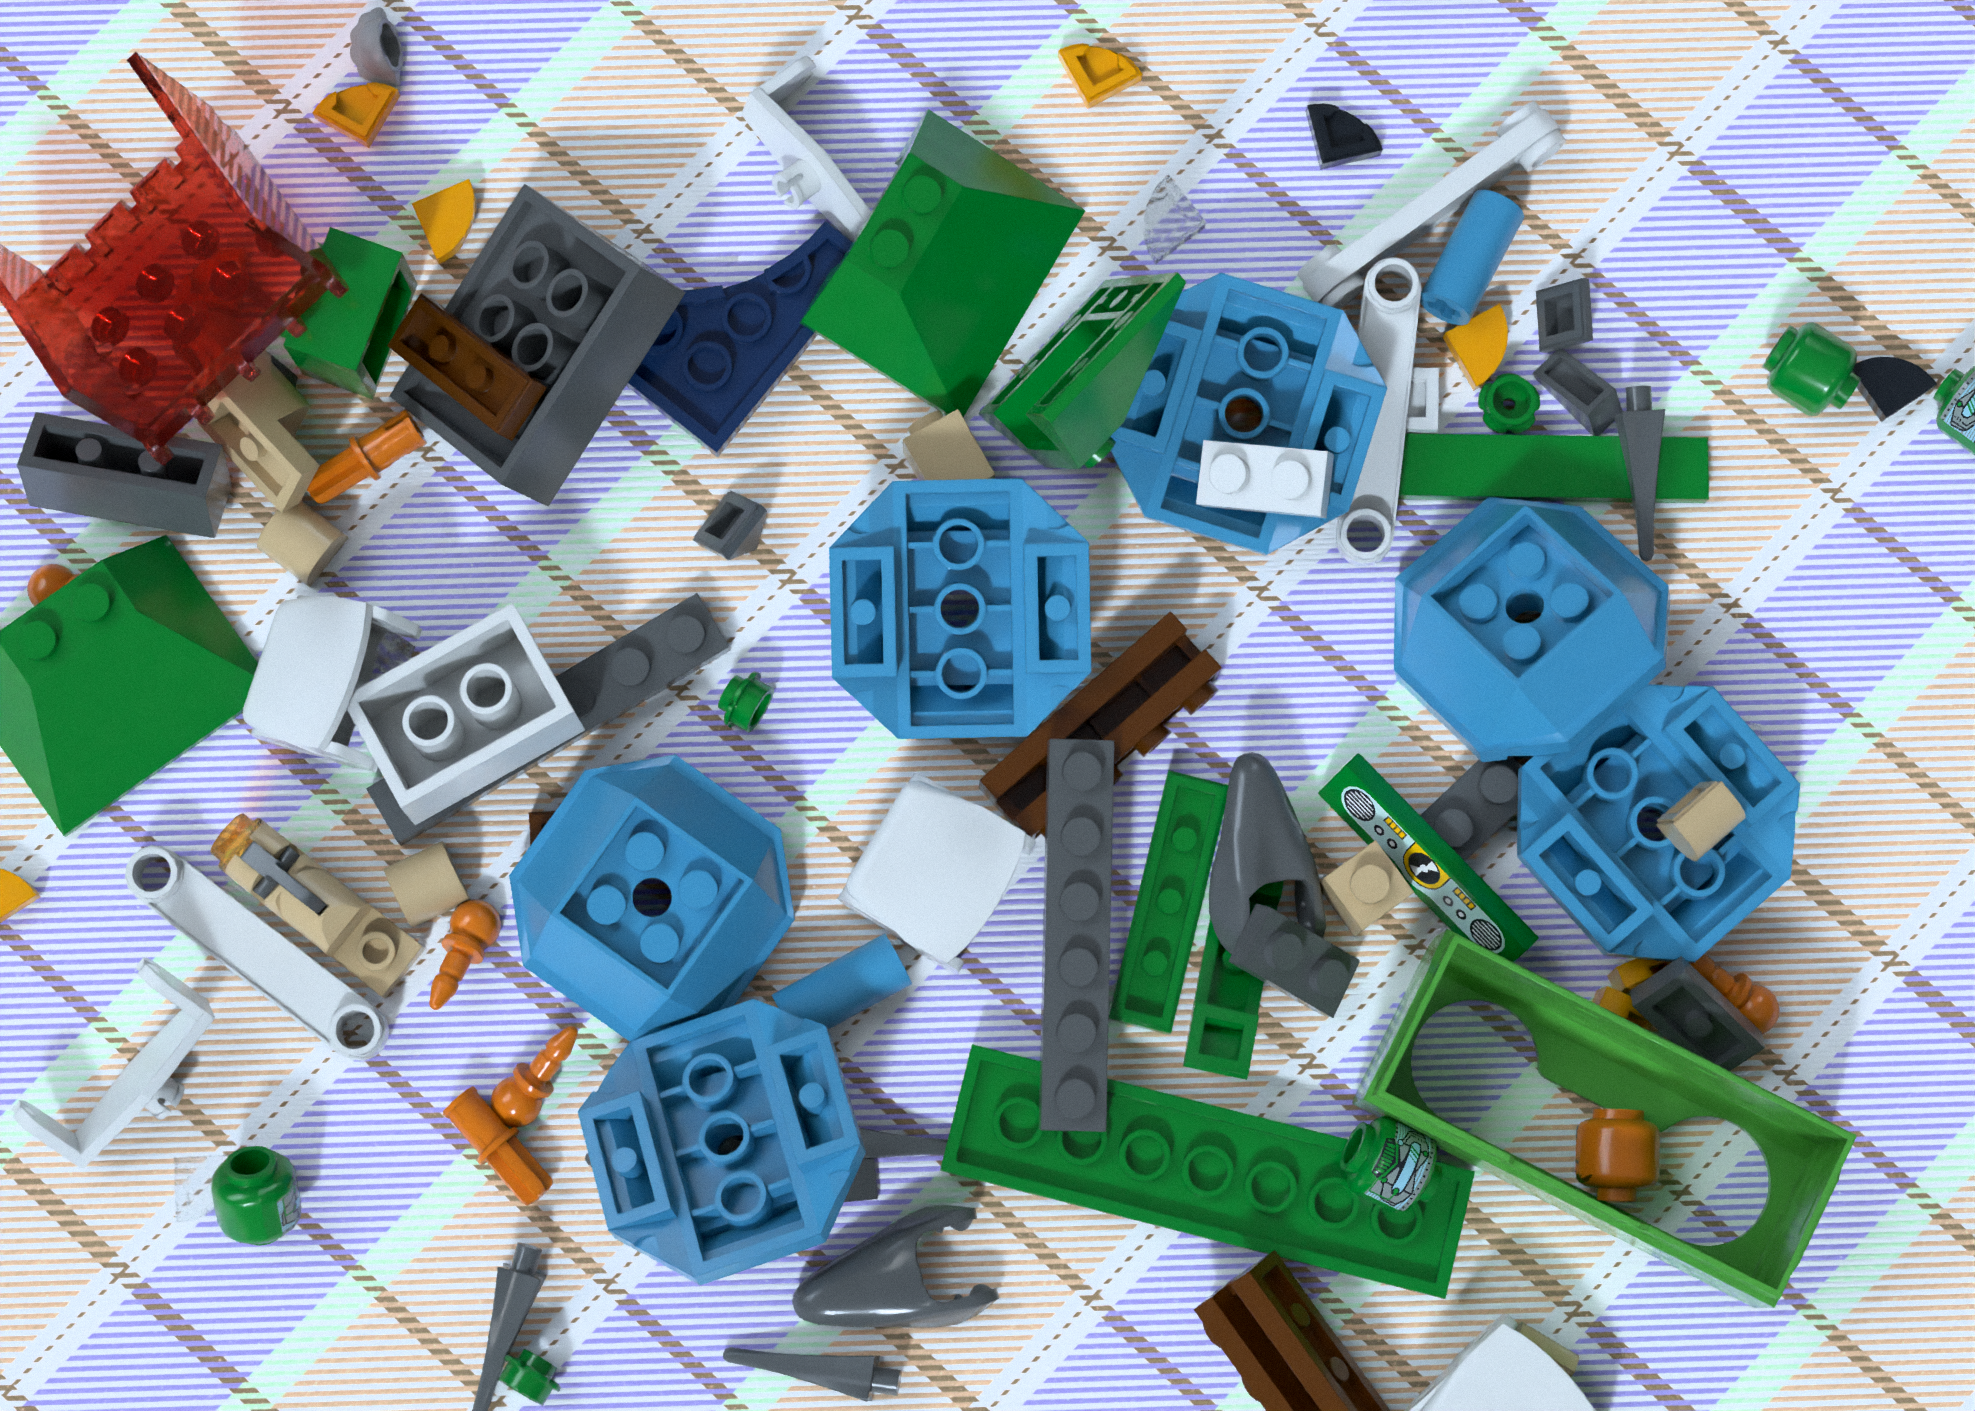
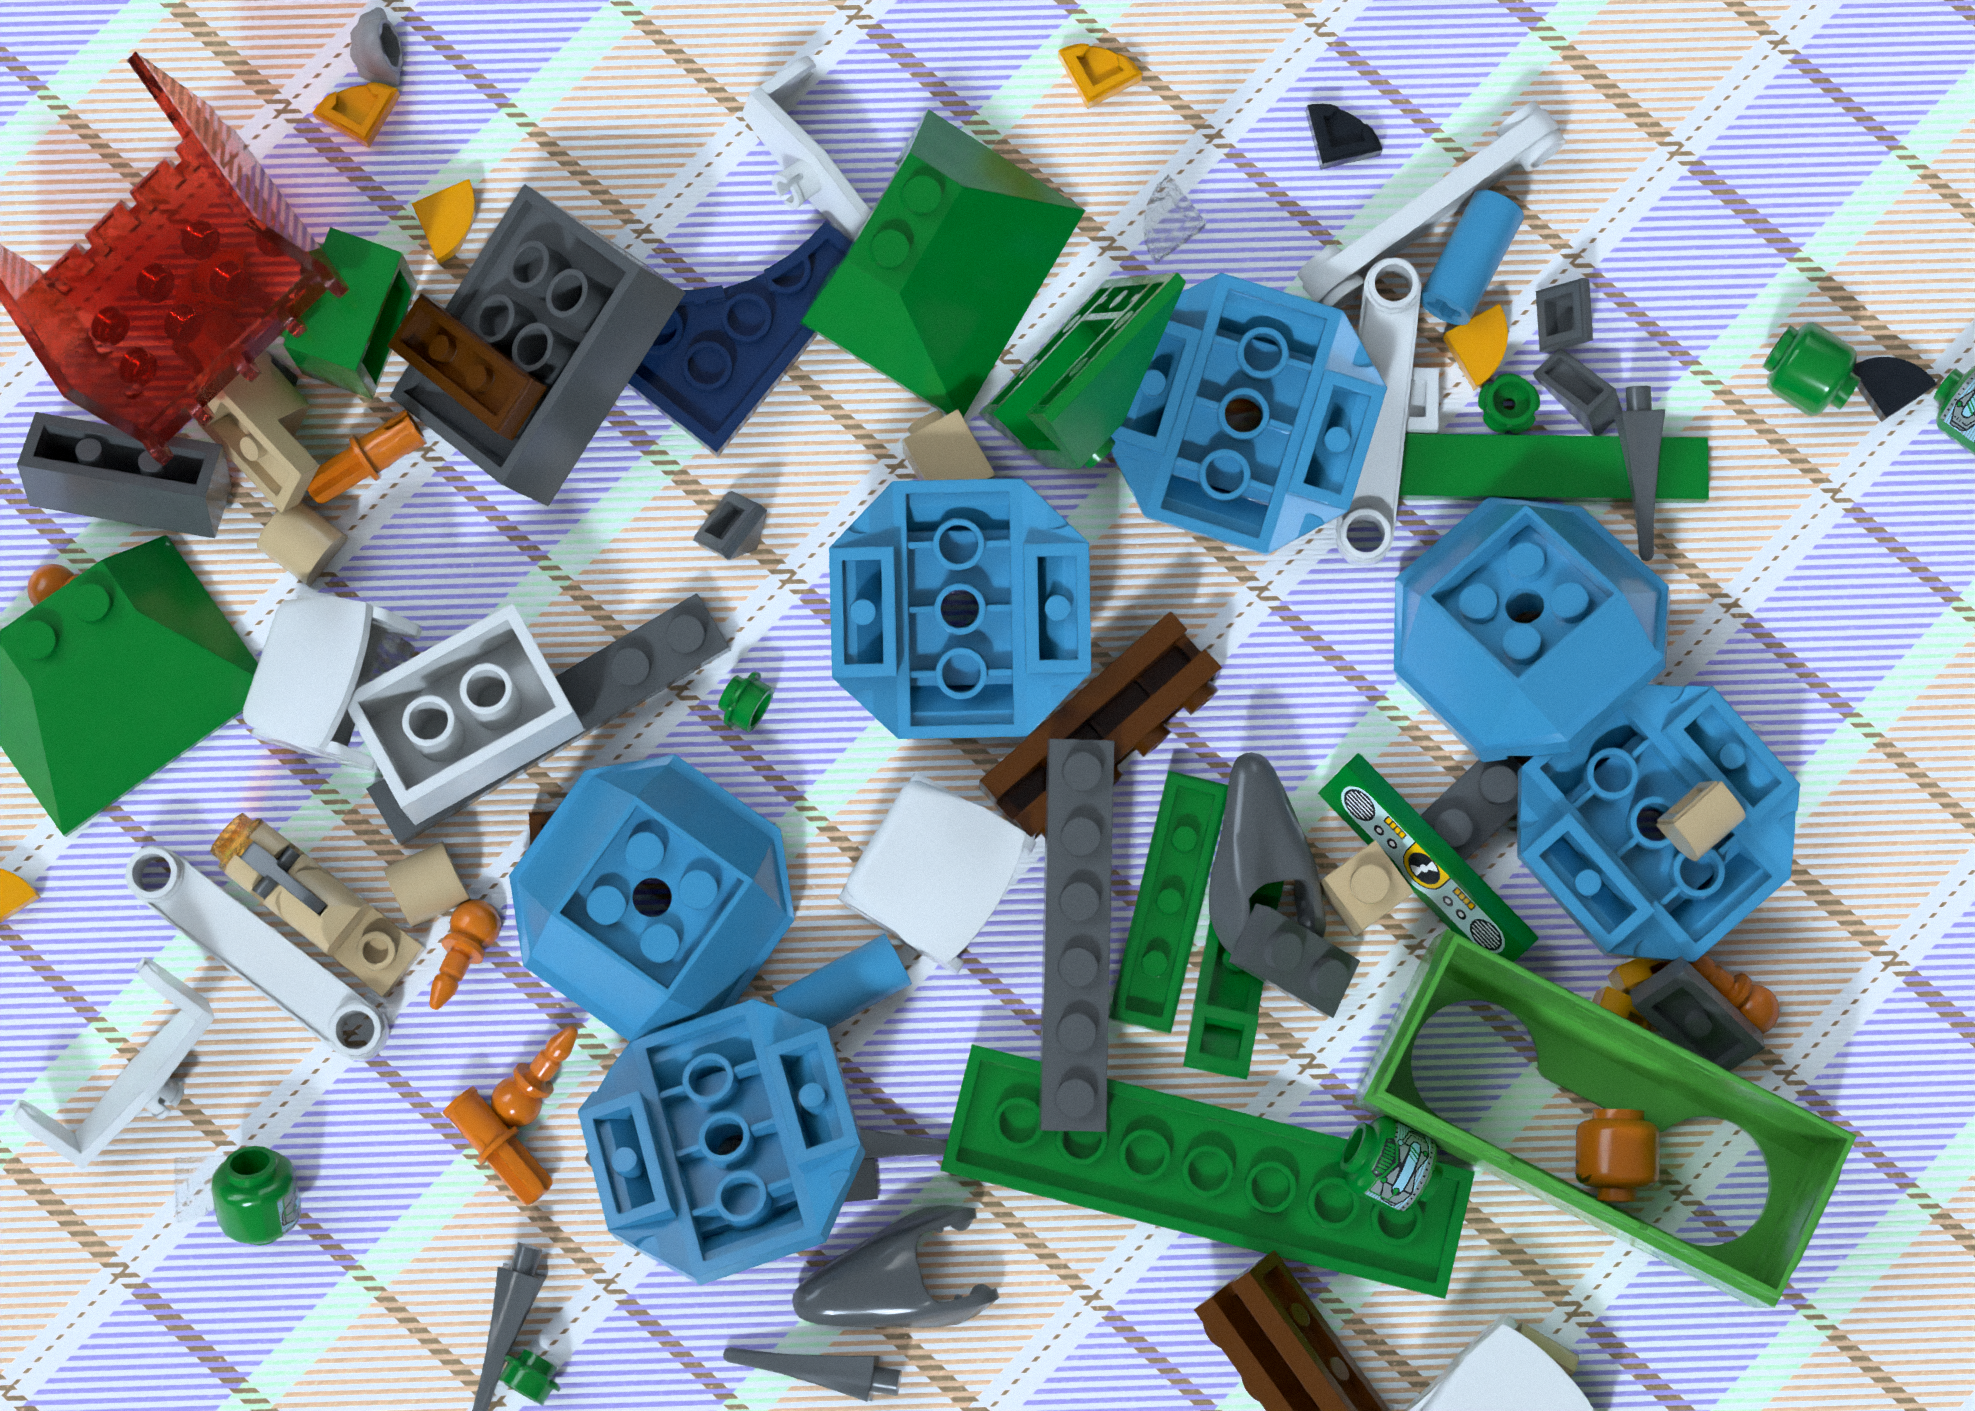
white plate [1196,440,1334,518] -> none

